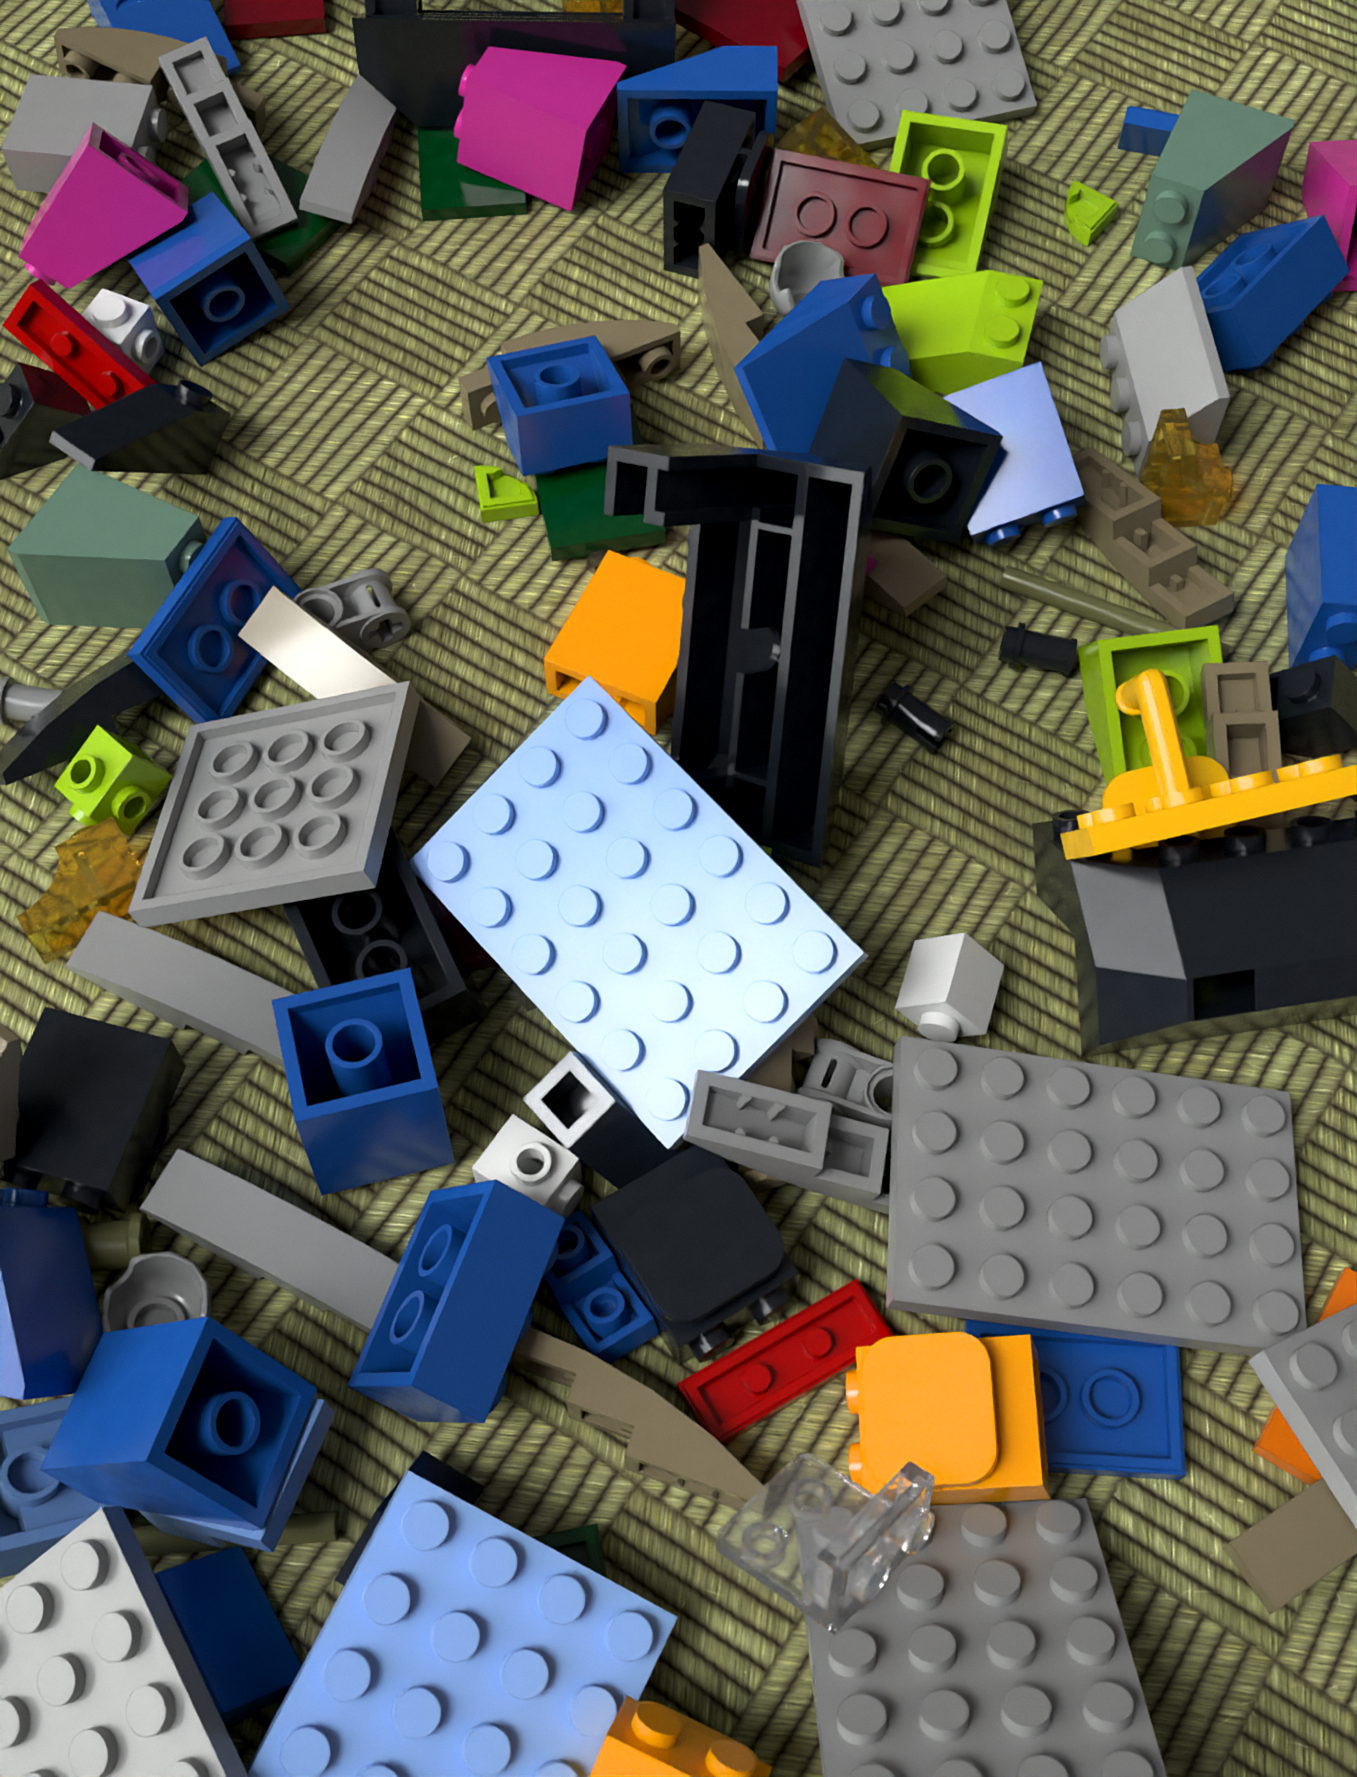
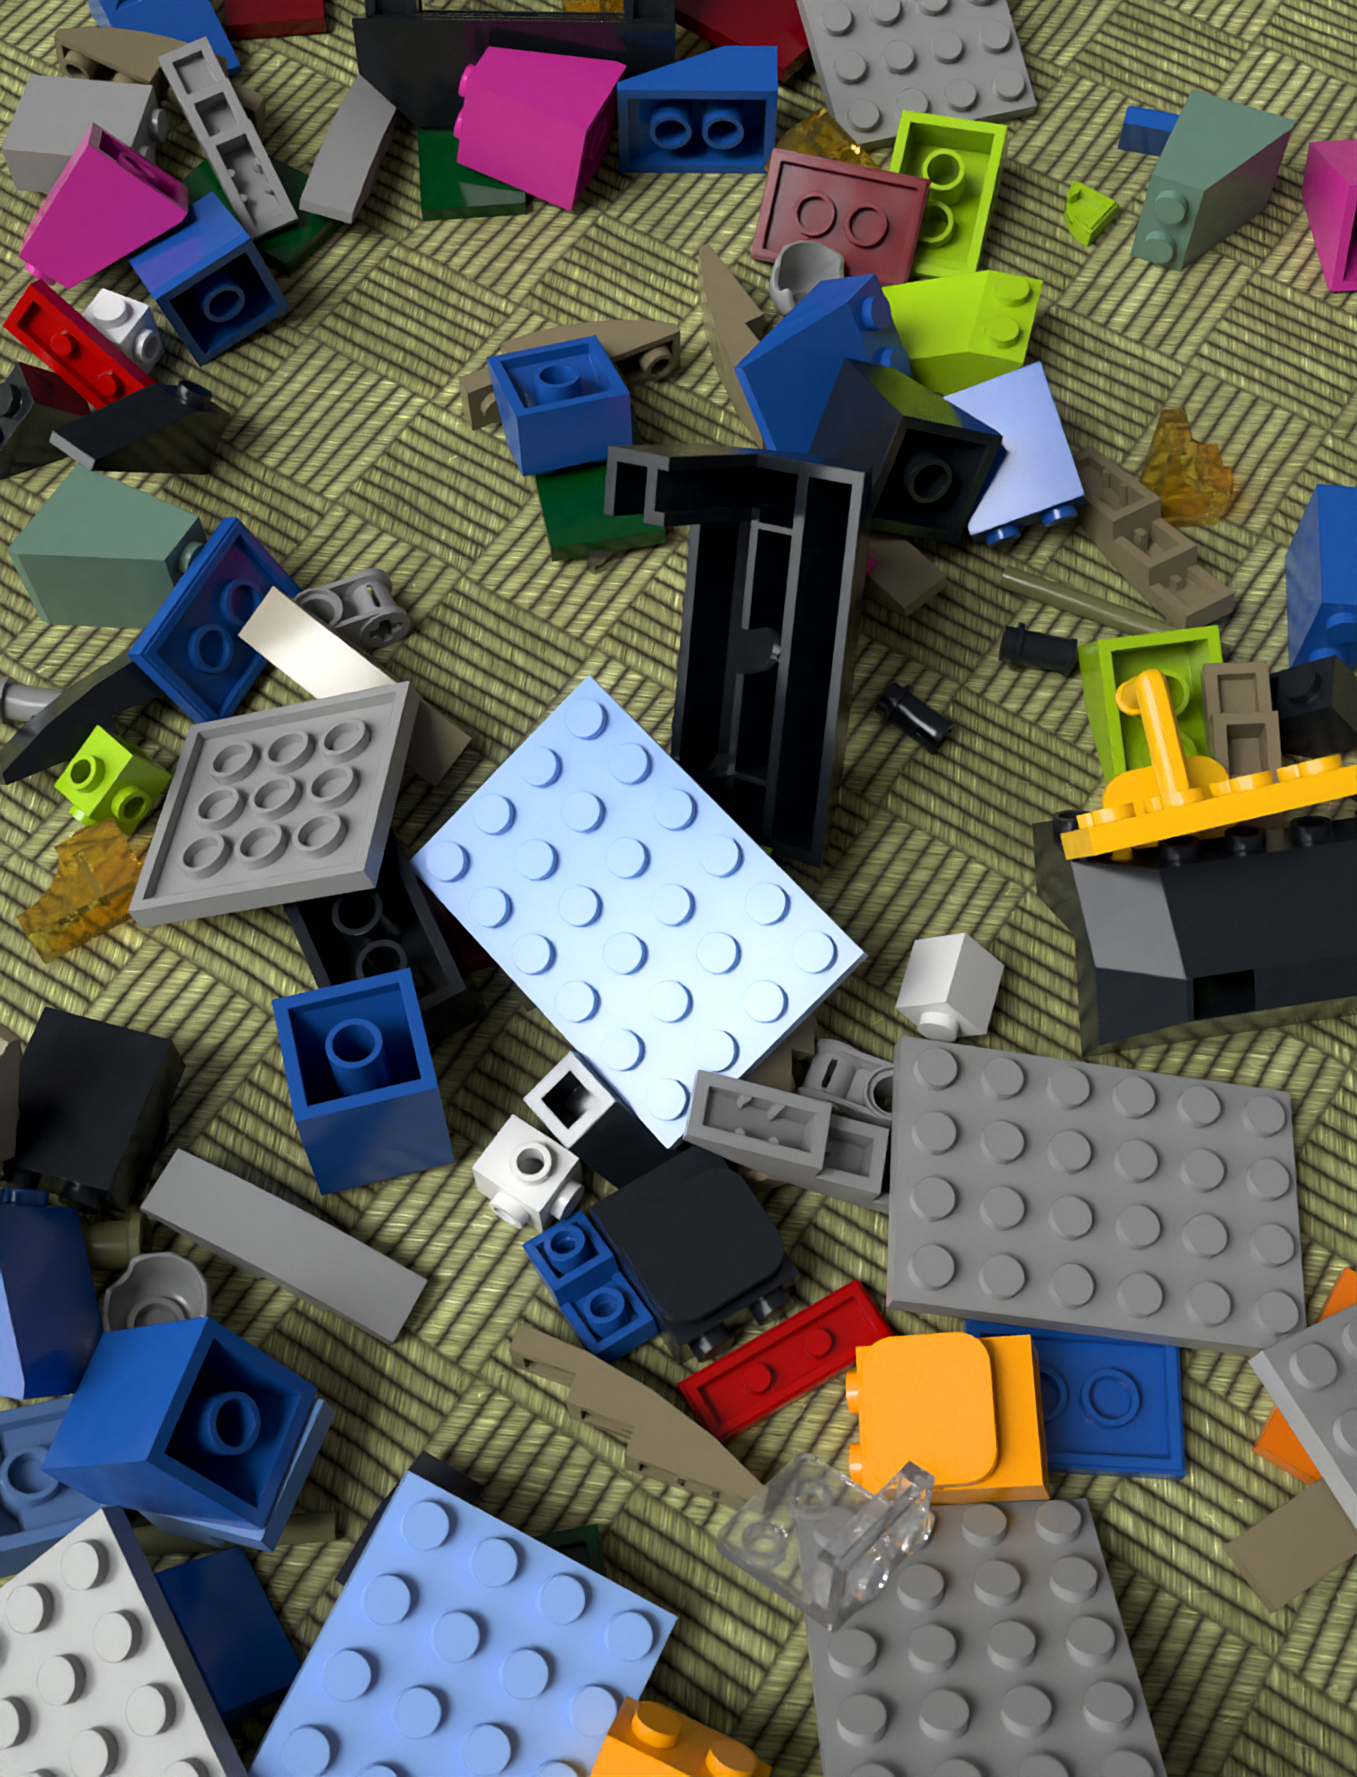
light grey slope [65,910,295,1068] -> none
blue brick [347,1179,565,1423] -> none
lime tile [474,465,539,523] -> none
light orange brick [544,550,686,736] -> none
black brick [663,100,774,279] -> none
light grey slope [1100,266,1230,478] -> none
blue slope [1196,214,1350,372] -> none

